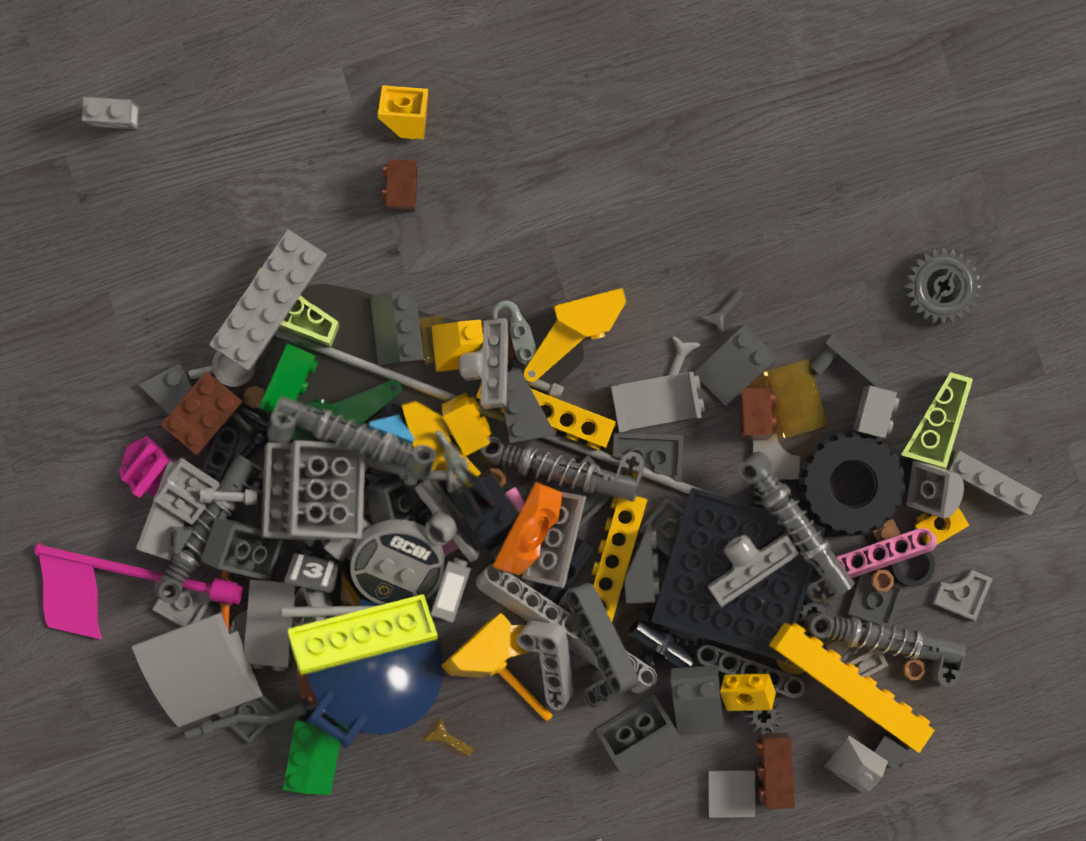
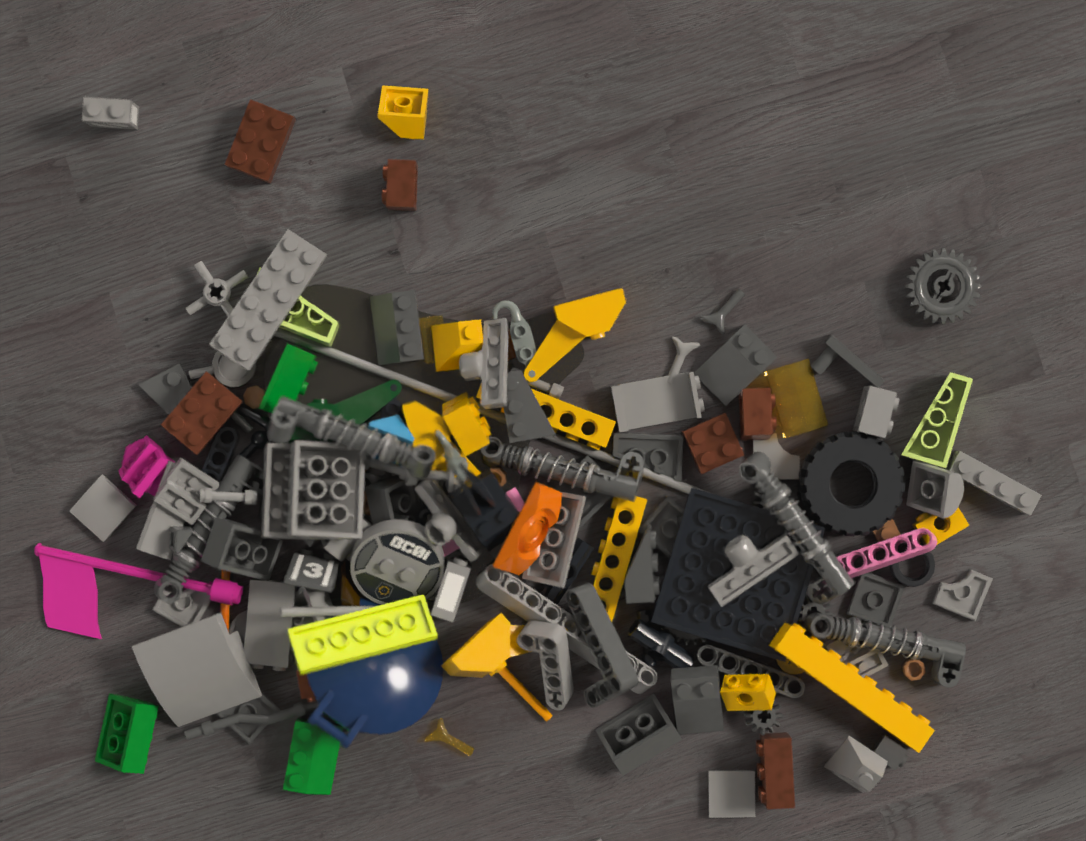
medium nougat tile [871,570,894,592] -> none
none -> light grey slope [69,474,137,542]
none -> green slope [95,693,158,774]
none -> light grey bar [186,261,248,317]
none -> copper brick [225,99,296,184]
none -> copper brick [682,413,744,474]

